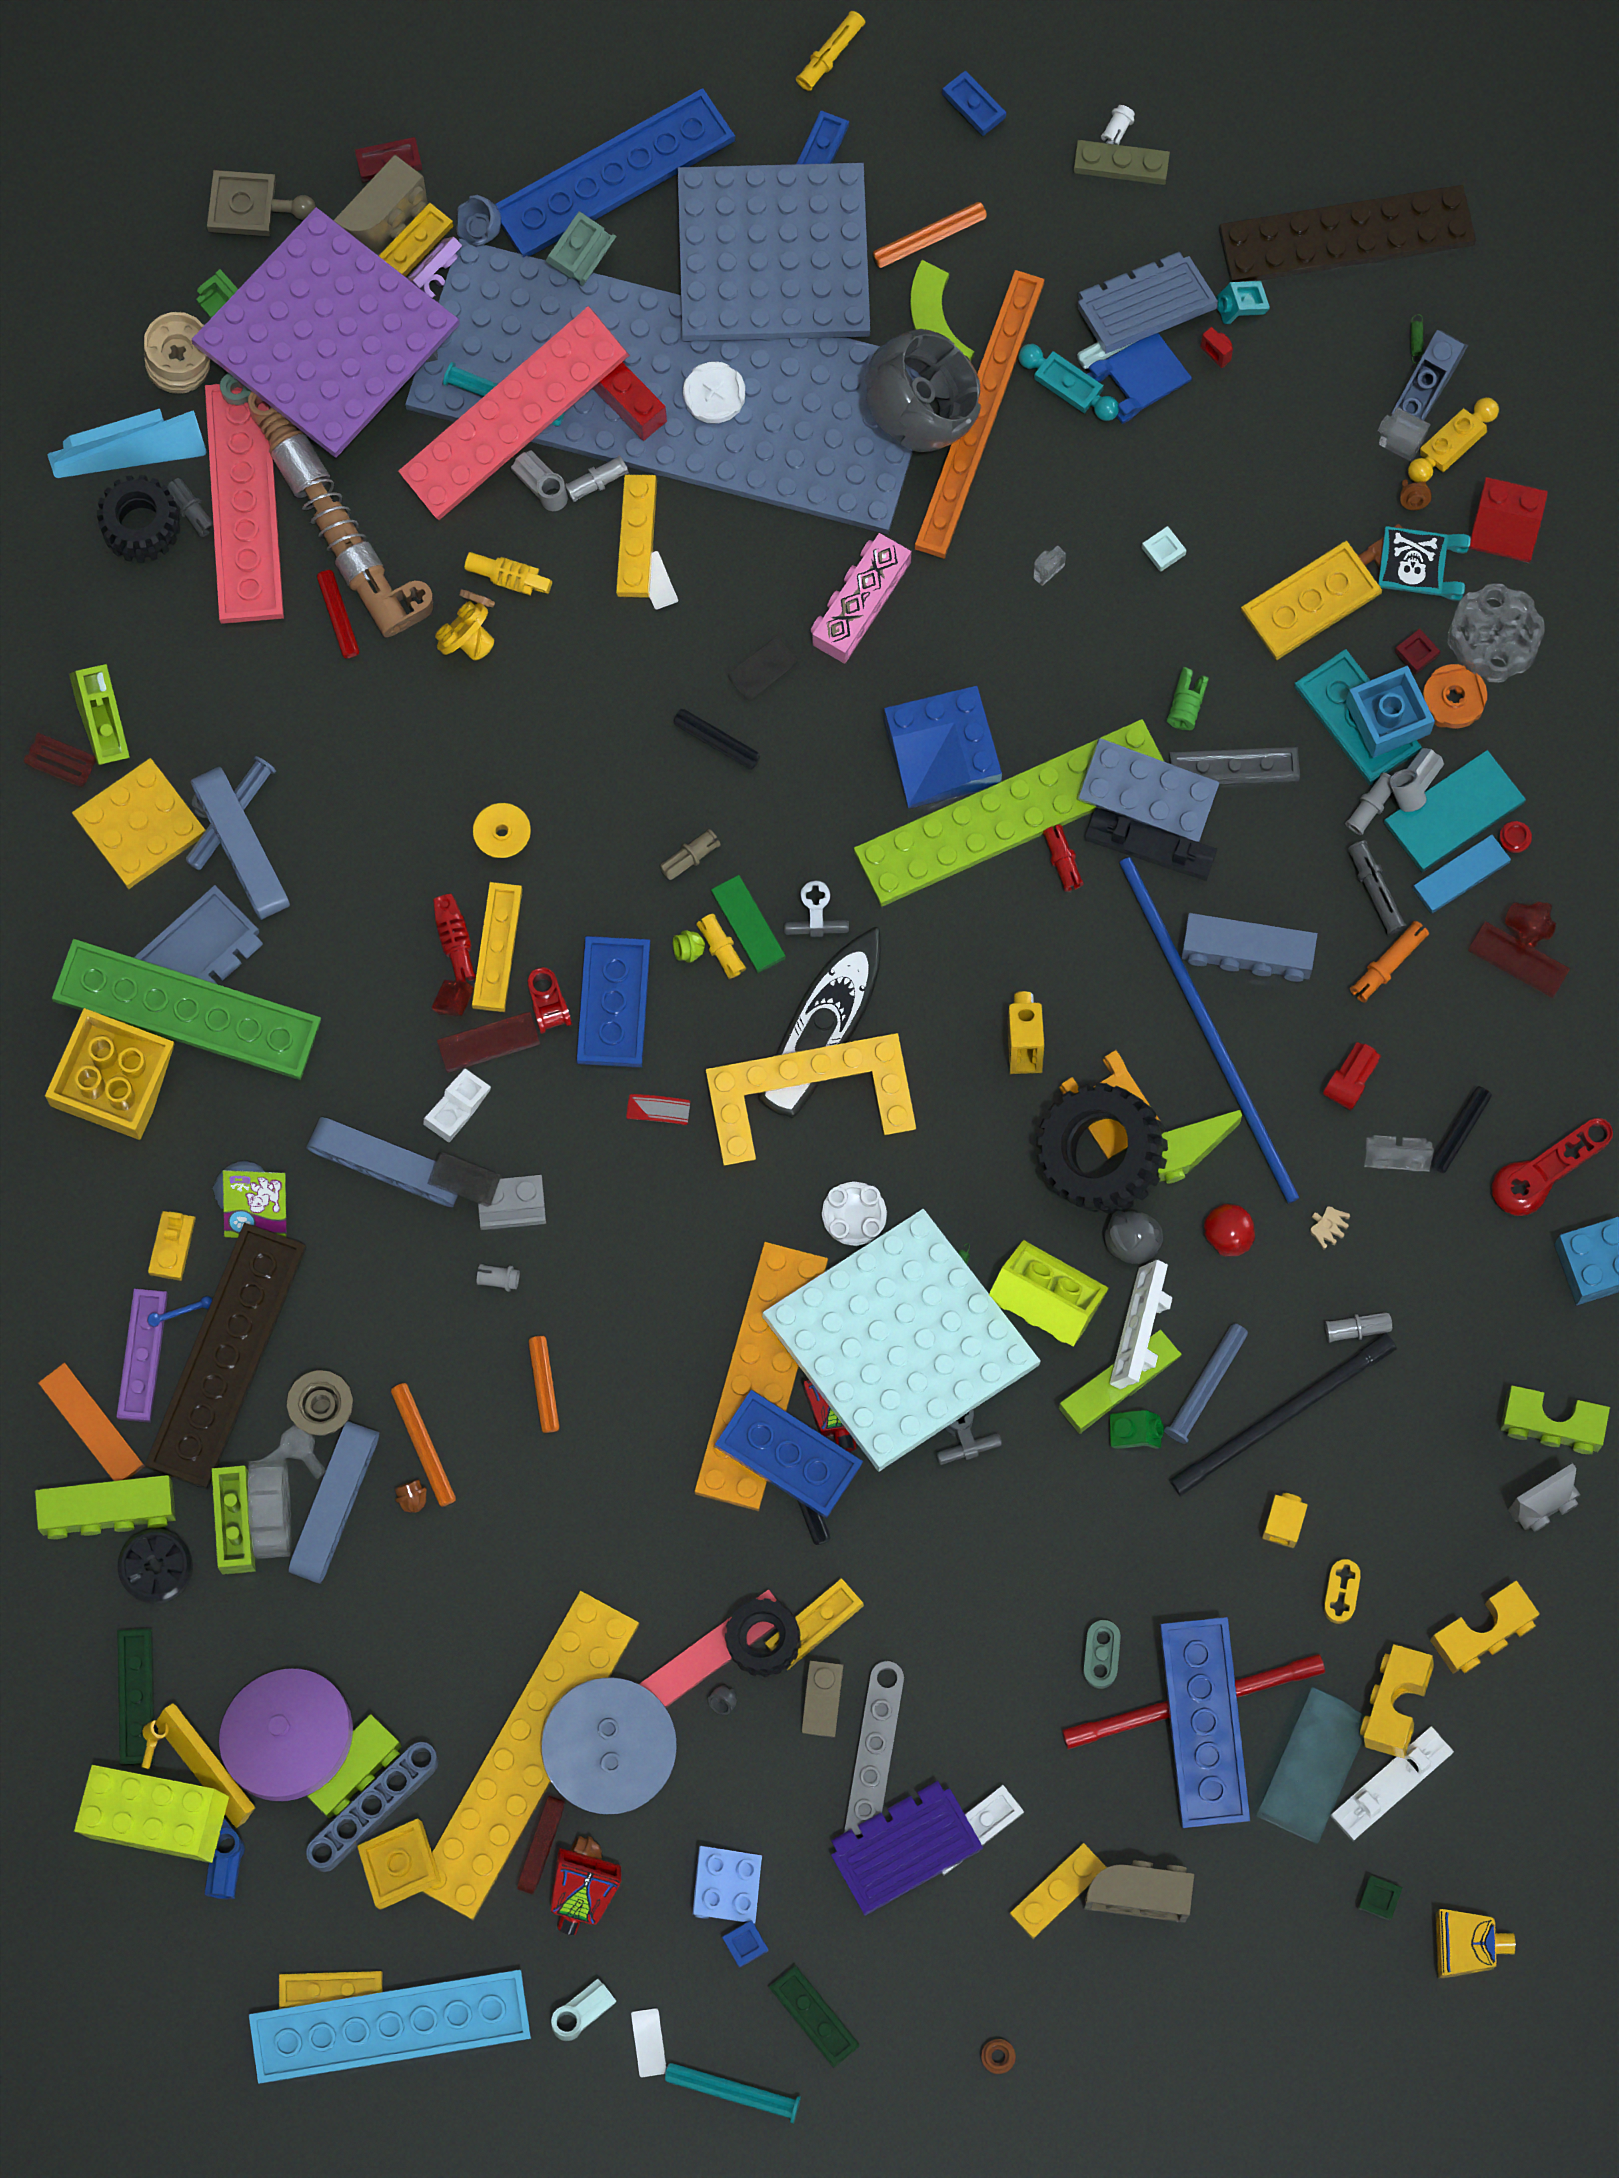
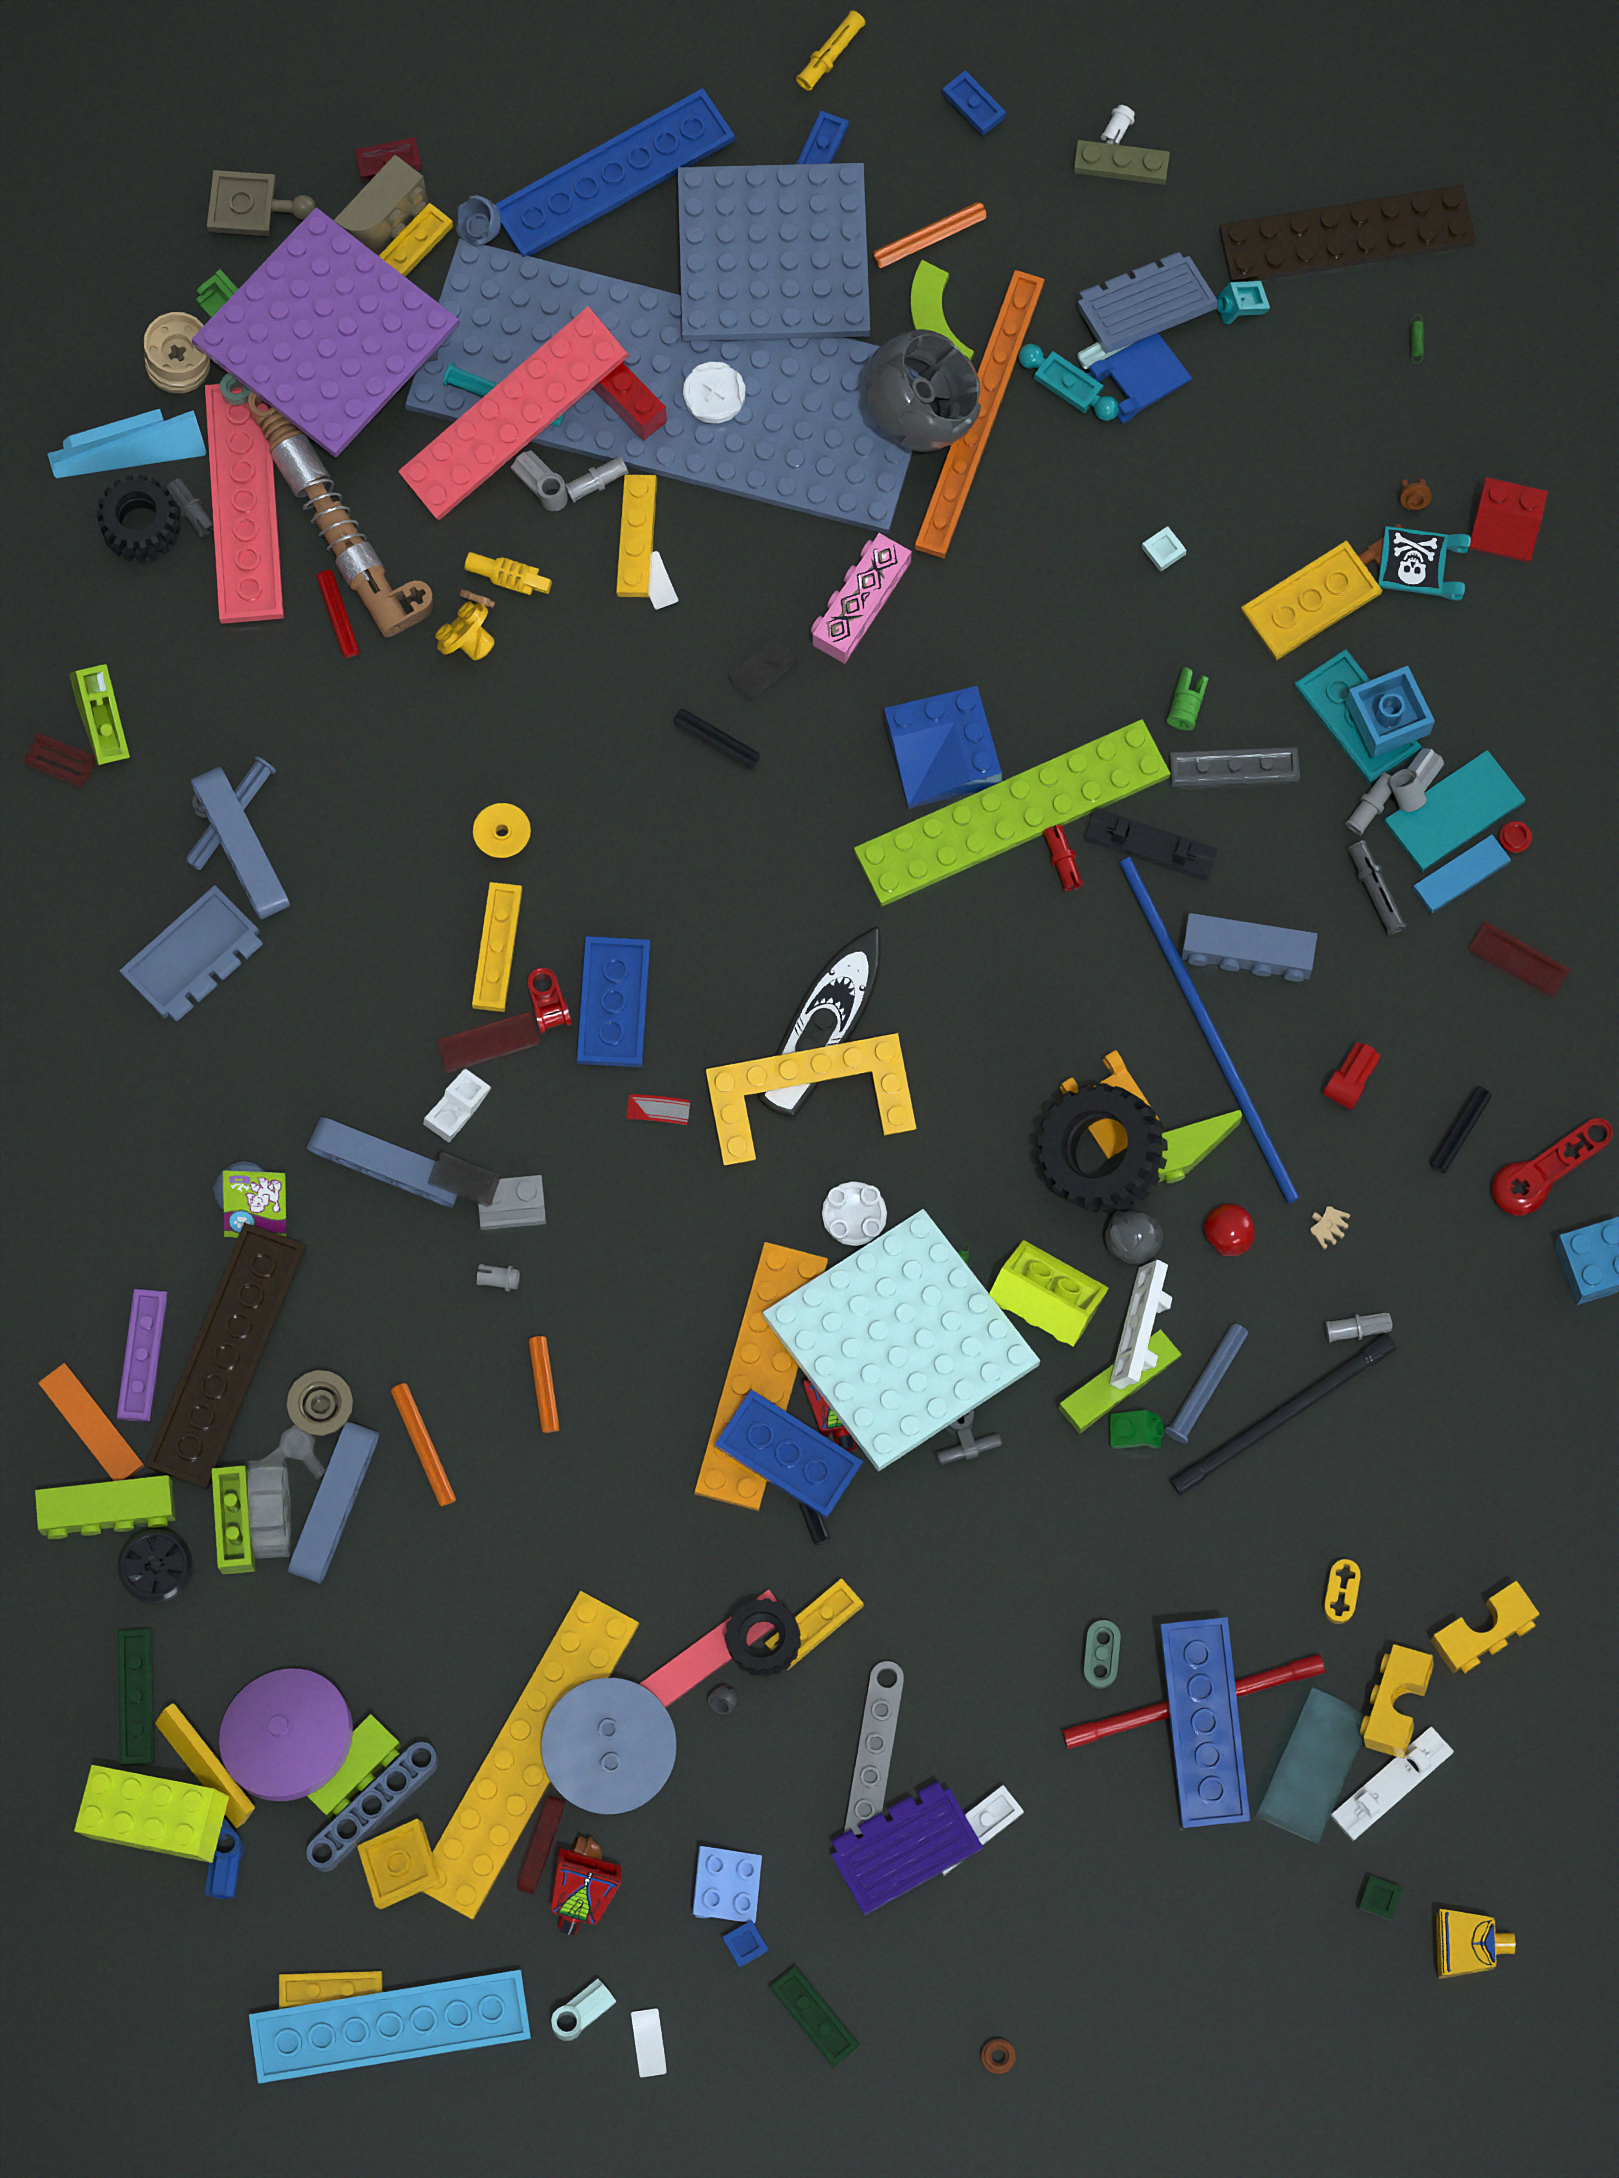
yellow slope [45,1008,175,1140] -> none
bright green plate [52,939,321,1080] -> none
yellow plate [72,758,206,890] -> none
yellow hand [141,1720,169,1769] -> none
blue hinge [147,1296,213,1327] -> none
yellow plate [148,1211,196,1281] -> none
dark orange plate [394,1479,427,1513] -> none
lavender plate [407,237,462,298] -> none
clear red plate [432,980,474,1017] -> none
red hinge [433,893,476,984] -> none
sand green plate [546,211,617,286] -> none
dark tan axle [660,829,721,880] -> none
teal axle [665,2063,801,2124] -> none
lime plate [673,930,705,963] -> none
yellow pin [696,914,746,979] -> none
green tile [711,875,786,974] -> none
piece [784,880,849,937] -> none
dark tan slope [802,1661,843,1738] -> none
yellow torso [1008,991,1044,1074] -> none
yellow plate [1010,1843,1107,1939] -> none
clear plate [1034,546,1066,586] -> none
sand blue plate [1077,738,1220,842] -> none
dark tan brick [1084,1860,1194,1923] -> none
red plate [1200,327,1233,368] -> none
yellow brick [1262,1493,1308,1548] -> none
orange pin [1350,921,1429,1003] -> none
clear hinge [1364,1134,1434,1171] -> none
clear brick [1378,407,1430,462] -> none
sand blue slope [1391,330,1468,428] -> none
dark red plate [1395,628,1441,675] -> none
yellow plate [1408,397,1499,483] -> none
orange plate [1422,664,1487,729] -> none
clear connector [1448,583,1545,682] -> none
lime arch [1500,1385,1610,1454] -> none
clear red rock [1505,901,1556,948] -> none
light grey slope [1508,1463,1580,1532] -> none

